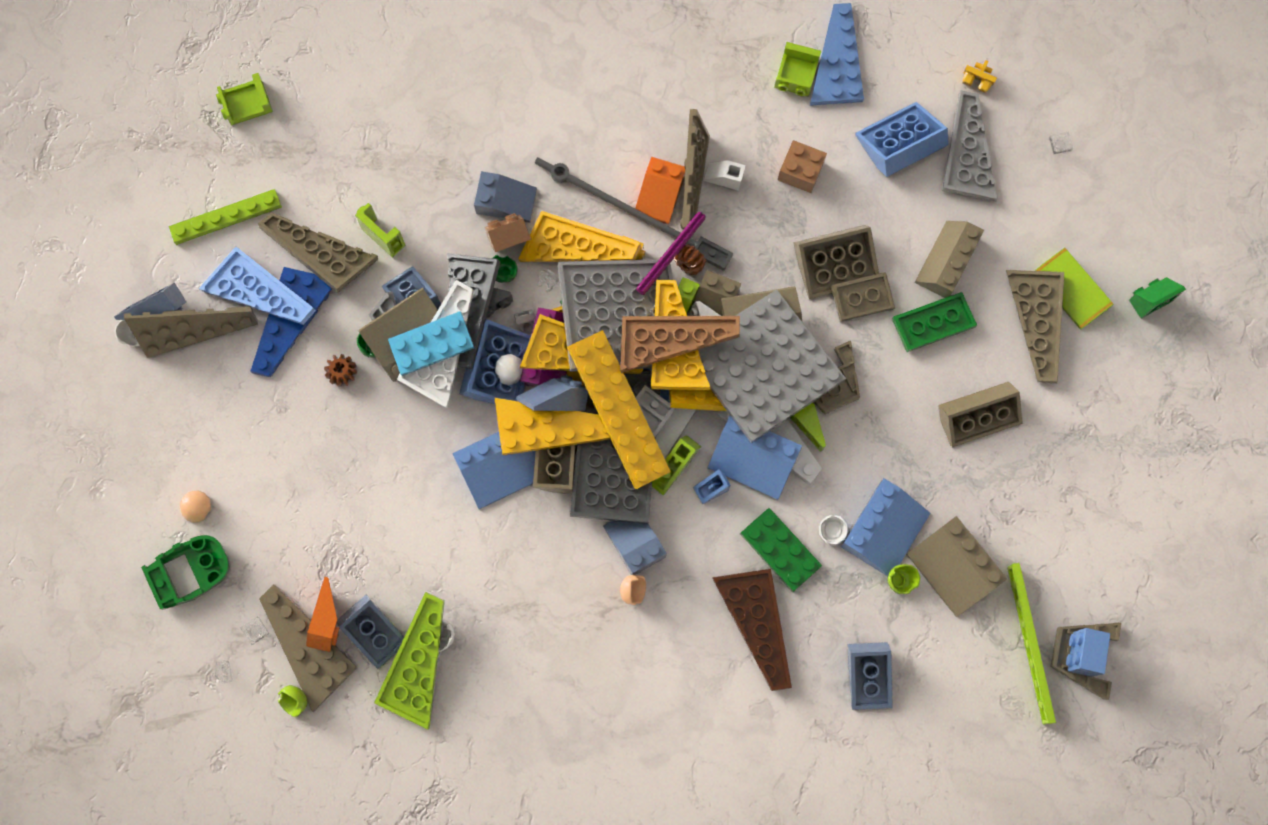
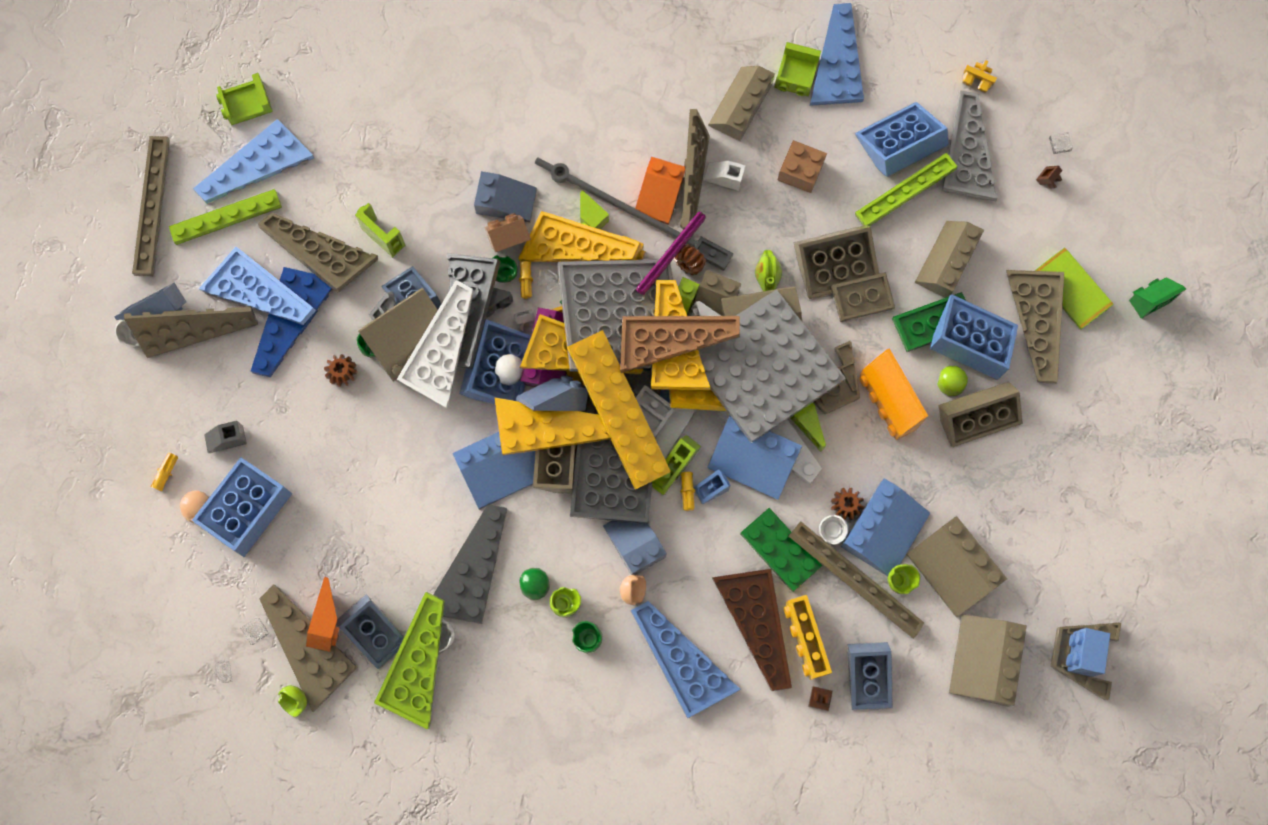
green slope [141,535,229,610] -> none
medium azure plate [388,311,475,376] -> none
lime tile [1007,563,1056,725] -> none
none -> dark tan plate [132,136,170,276]
none -> yellow axle [150,453,178,491]
none -> medium blue slope [192,457,292,557]
none -> light blue wing [193,119,314,204]
none -> dark grey slope [204,421,247,453]
none -> dark grey wing [433,504,507,624]
none -> yellow axle [518,261,533,299]
none -> green hair [519,568,550,600]
none -> lime hair [550,587,581,617]
none -> green hair [572,621,602,653]
none -> lime slope [580,190,609,230]
none -> medium blue wing [631,601,741,719]
none -> yellow axle [680,472,696,511]
none -> dark tan slope [708,66,775,141]
none -> lime hat [755,250,782,291]
none -> yellow brick [784,595,832,680]
none -> dark tan plate [789,521,924,638]
none -> reddish brown tile [808,686,833,711]
none -> dark orange gear [831,488,864,520]
none -> lime plate [855,153,957,226]
none -> light orange slope [859,348,928,440]
none -> medium blue slope [930,294,1018,380]
none -> lime hair [937,366,968,396]
none -> dark tan slope [949,614,1027,707]
none -> reddish brown tile [1036,165,1063,189]

